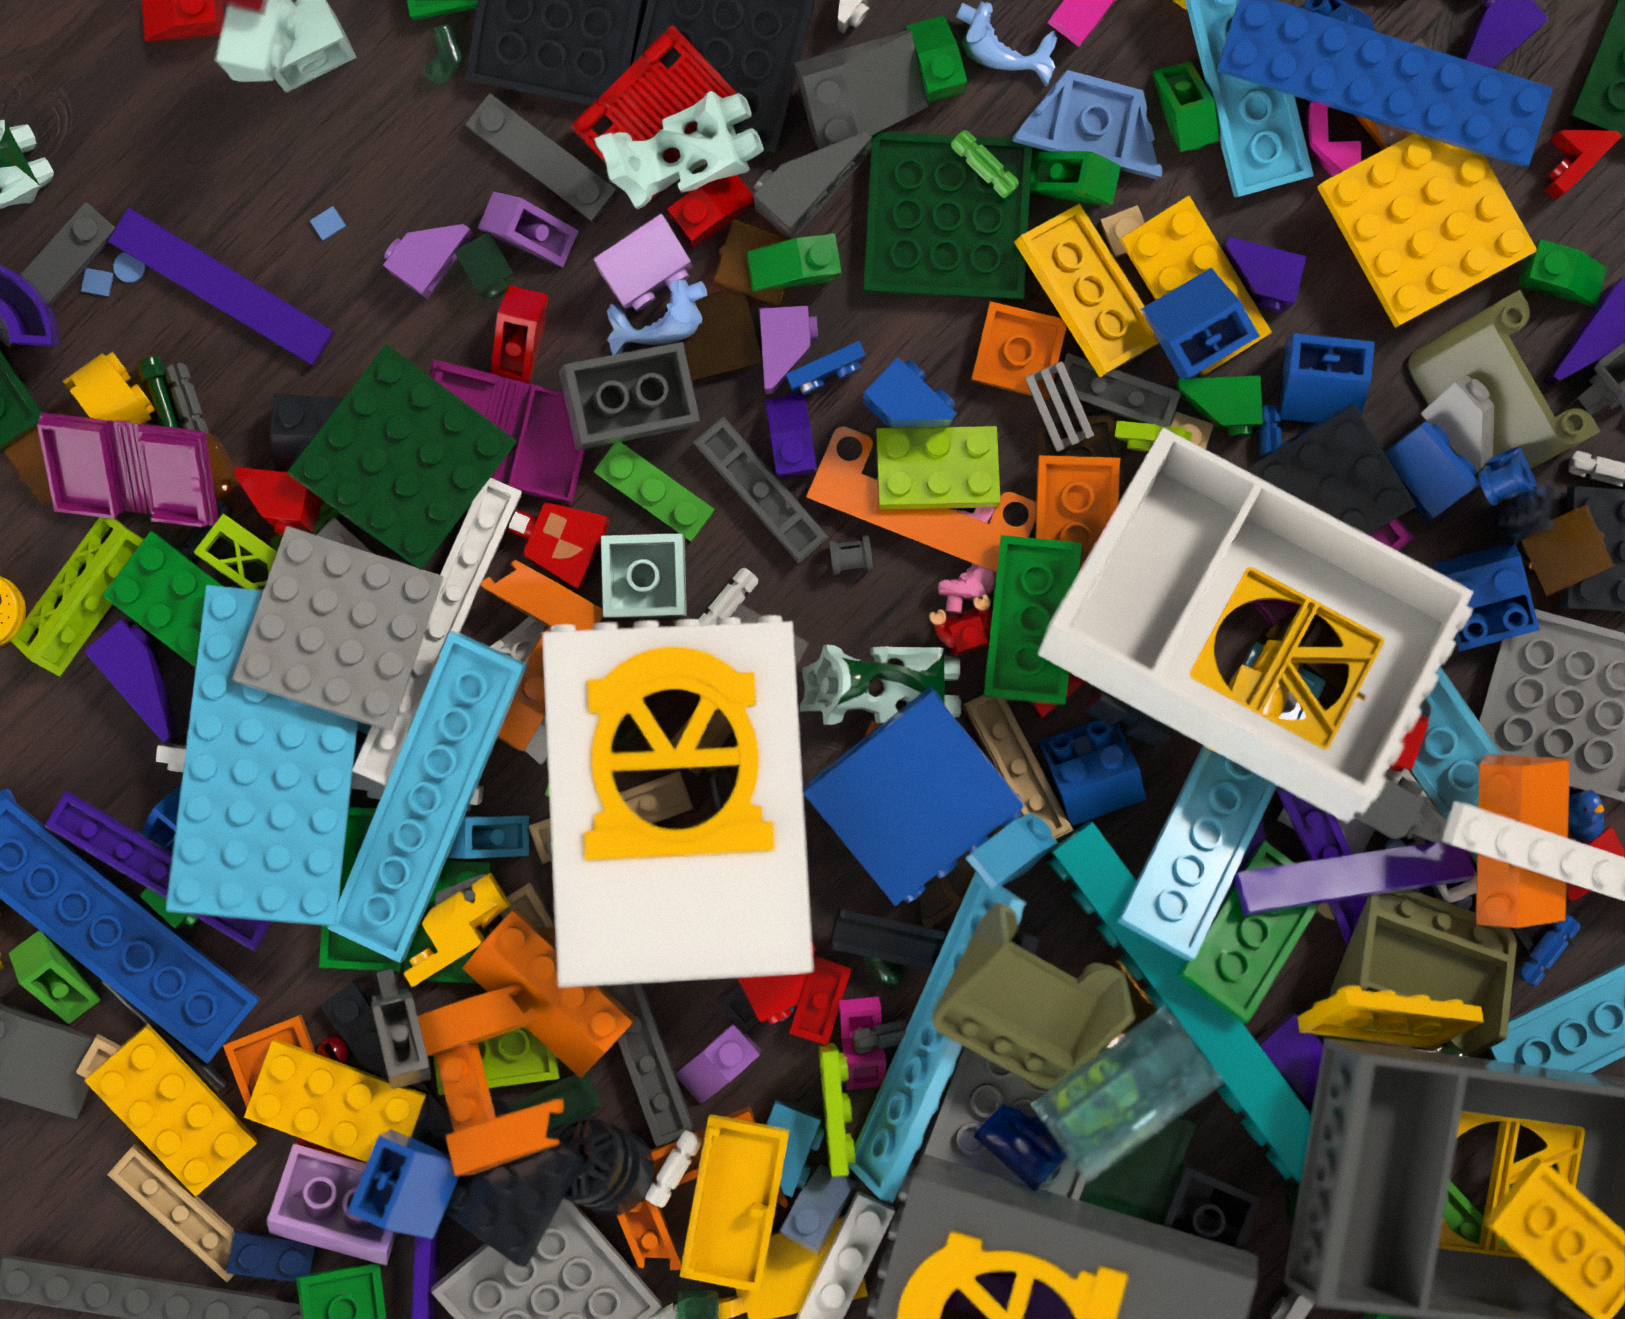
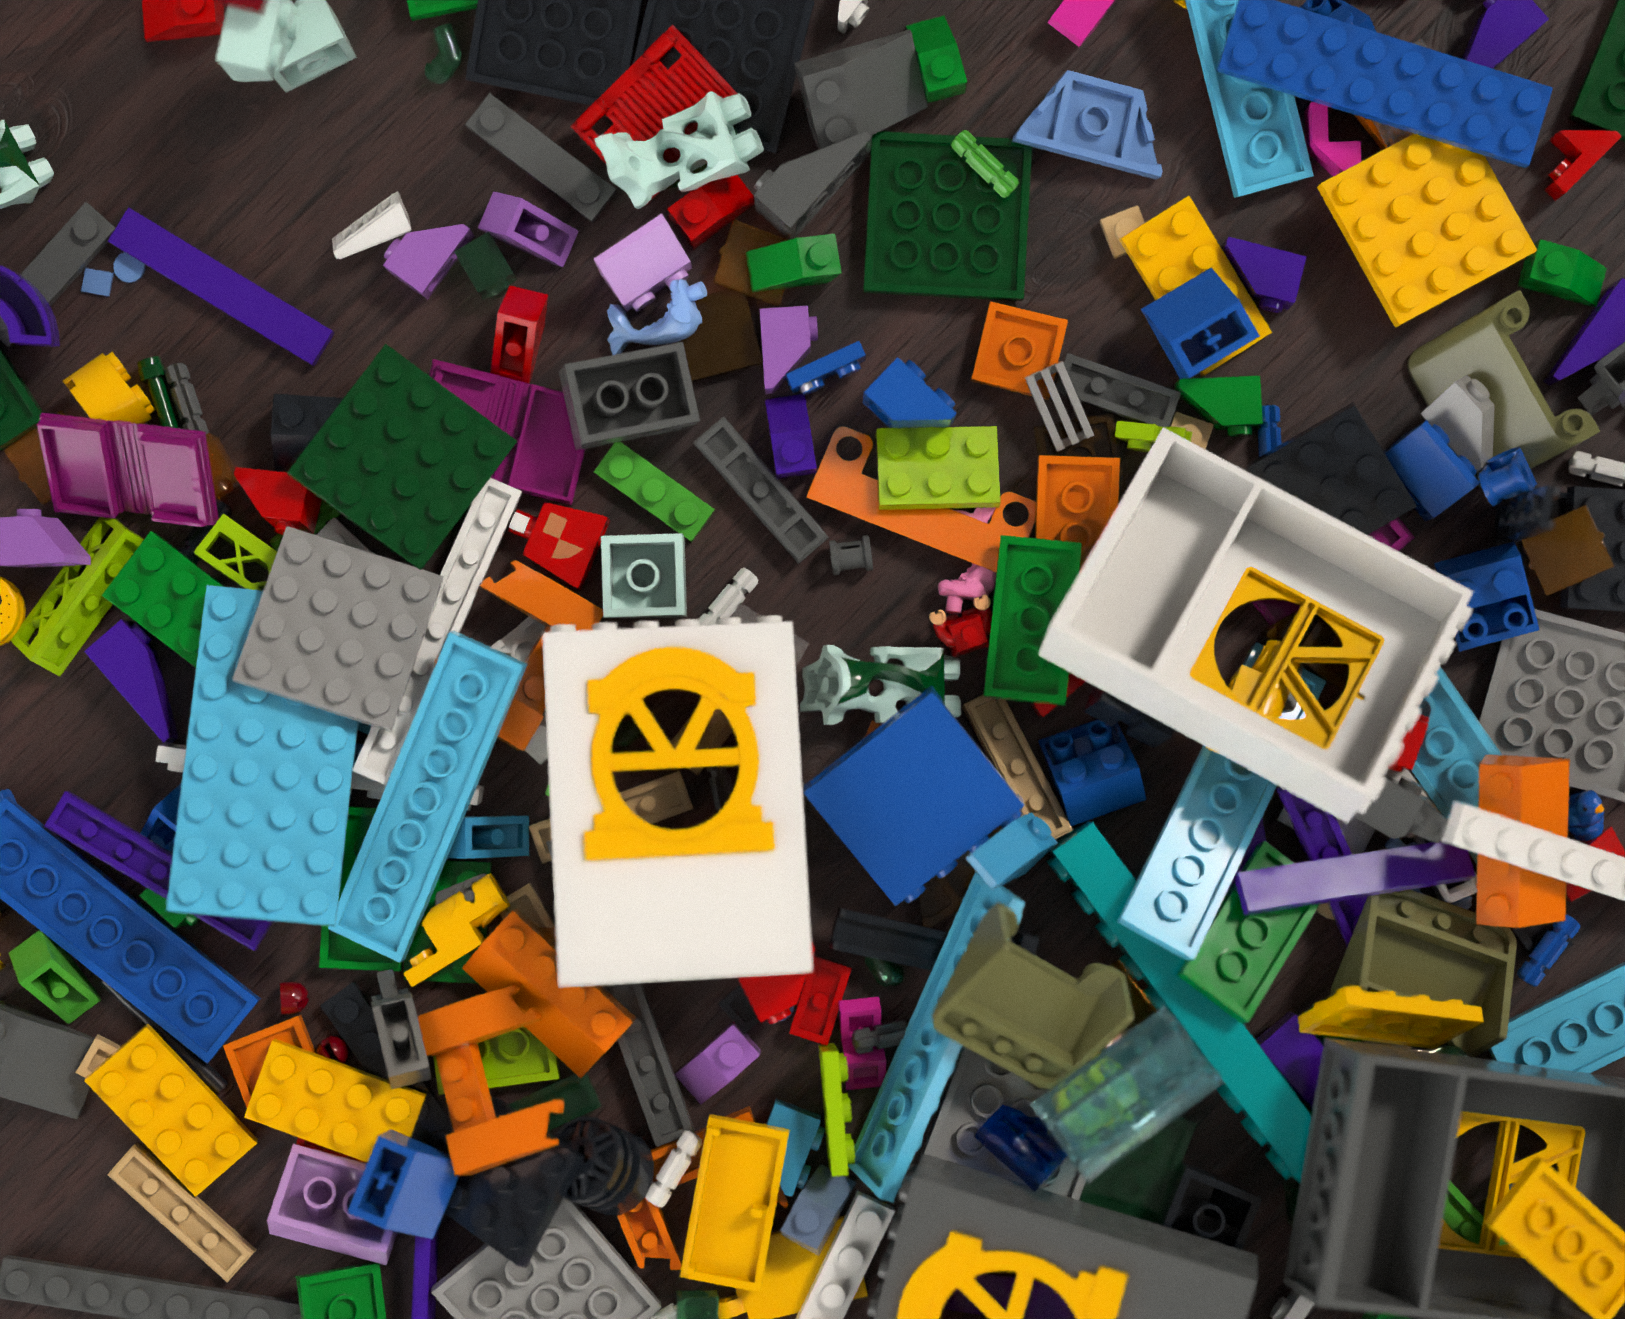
dark blue plate [226,1229,315,1282] -> none
medium blue window [310,206,347,241] -> none
light blue animal [956,2,1057,86] -> none
yellow plate [1014,204,1159,378] -> none
green slope [1030,151,1121,205] -> none
green slope [1152,60,1219,152] -> none
blue slope [1279,333,1375,424] -> none
none -> medium lavender slope [0,509,91,568]
none -> dark red hinge [280,982,309,1015]
none -> white slope [332,191,412,259]

